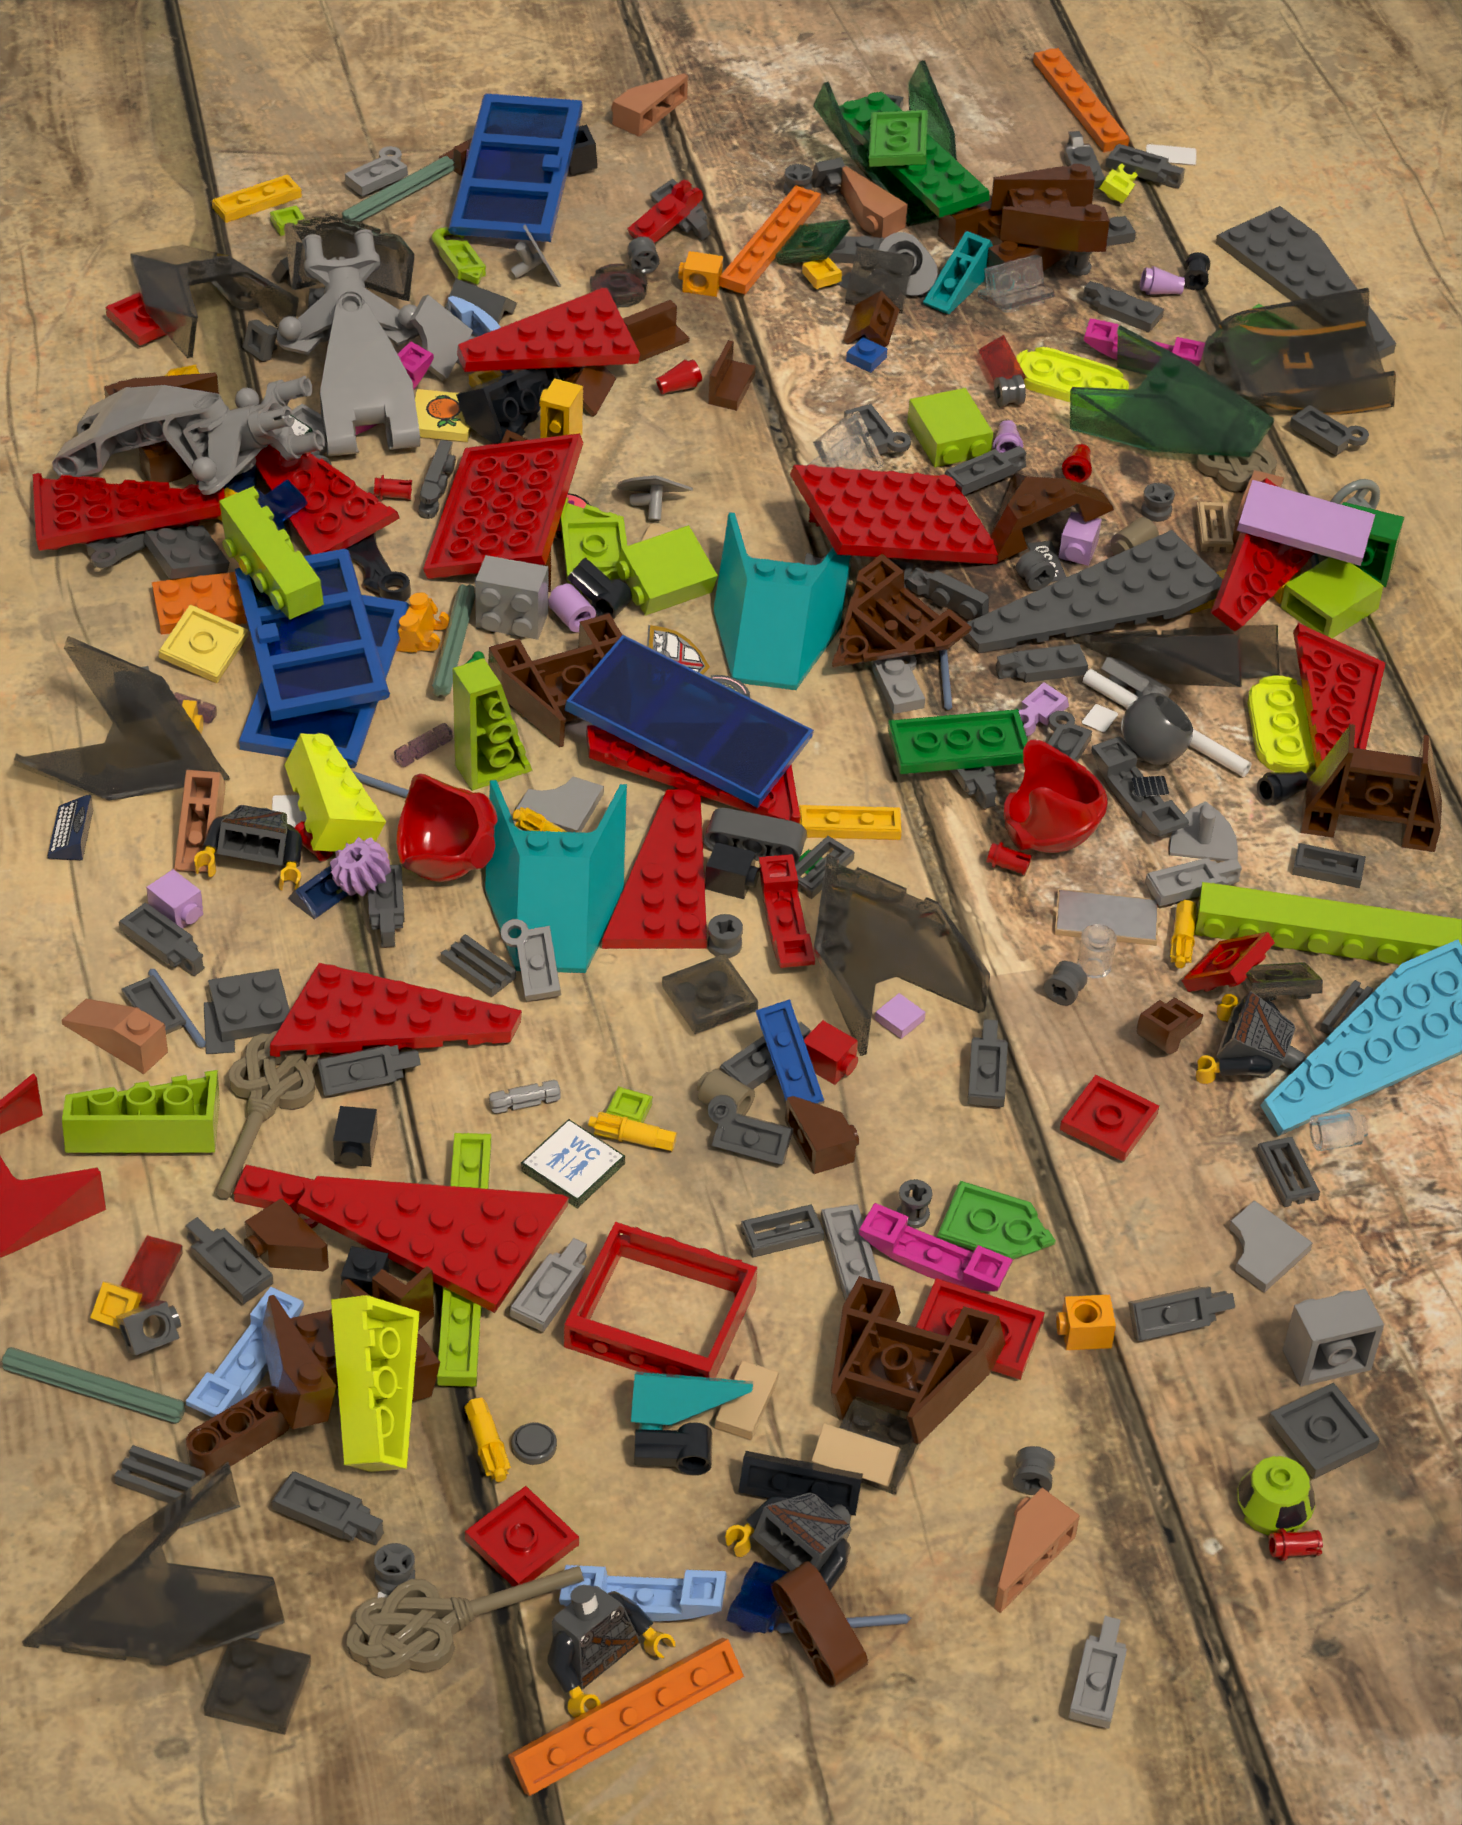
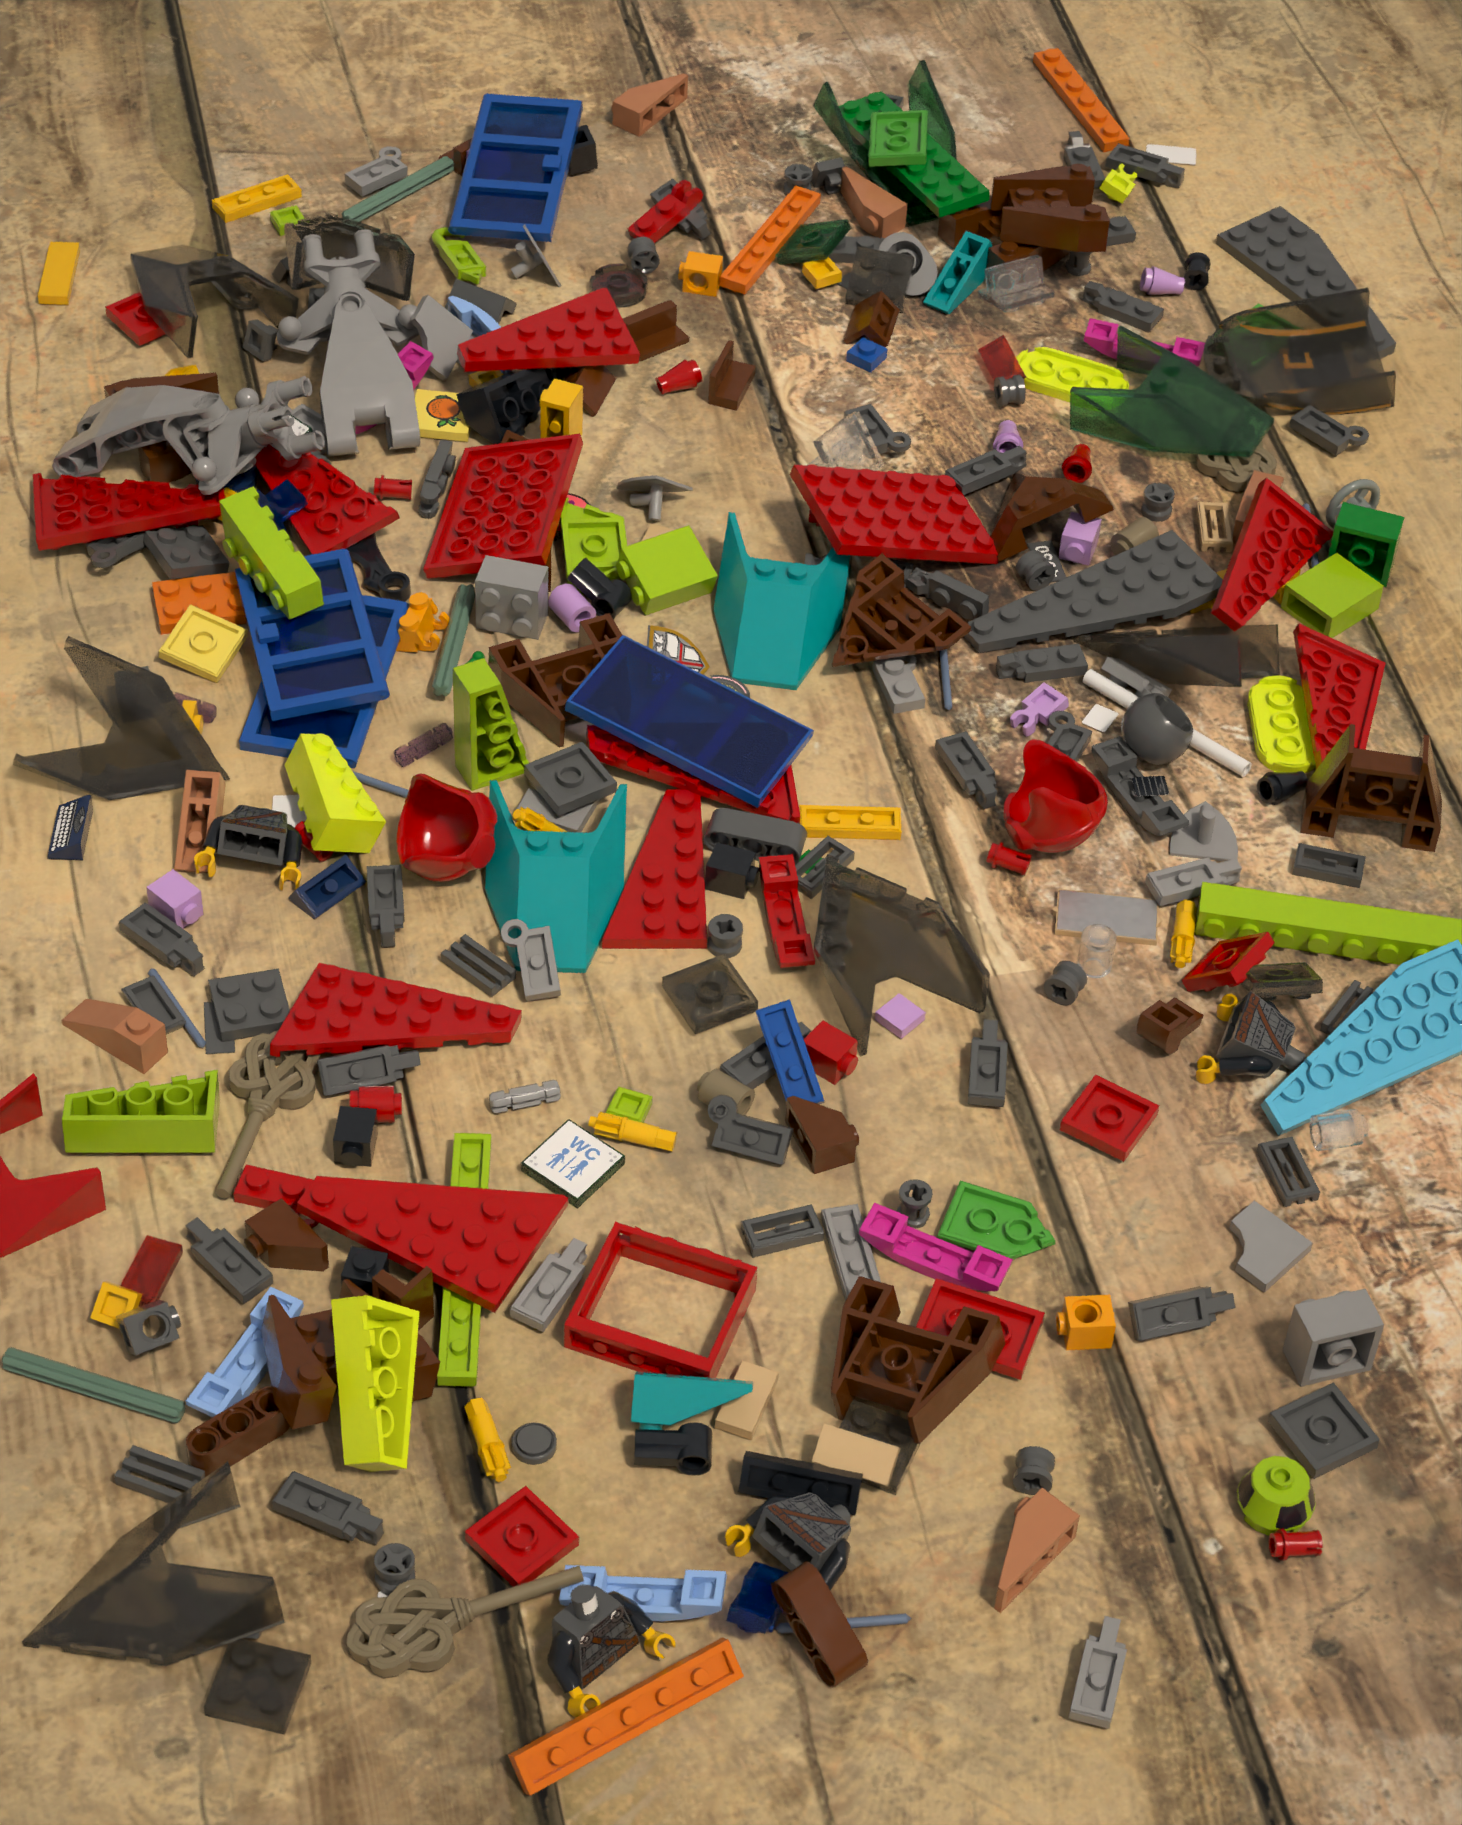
lavender gear [330,837,391,896] -> none
green tile [888,709,1028,774] -> none
lime brick [907,388,993,468] -> none
lavender tile [1237,480,1375,566] -> none
none -> yellow tile [38,241,80,305]
none -> red brick [350,1086,402,1123]
none -> dark grey plate [524,741,617,816]

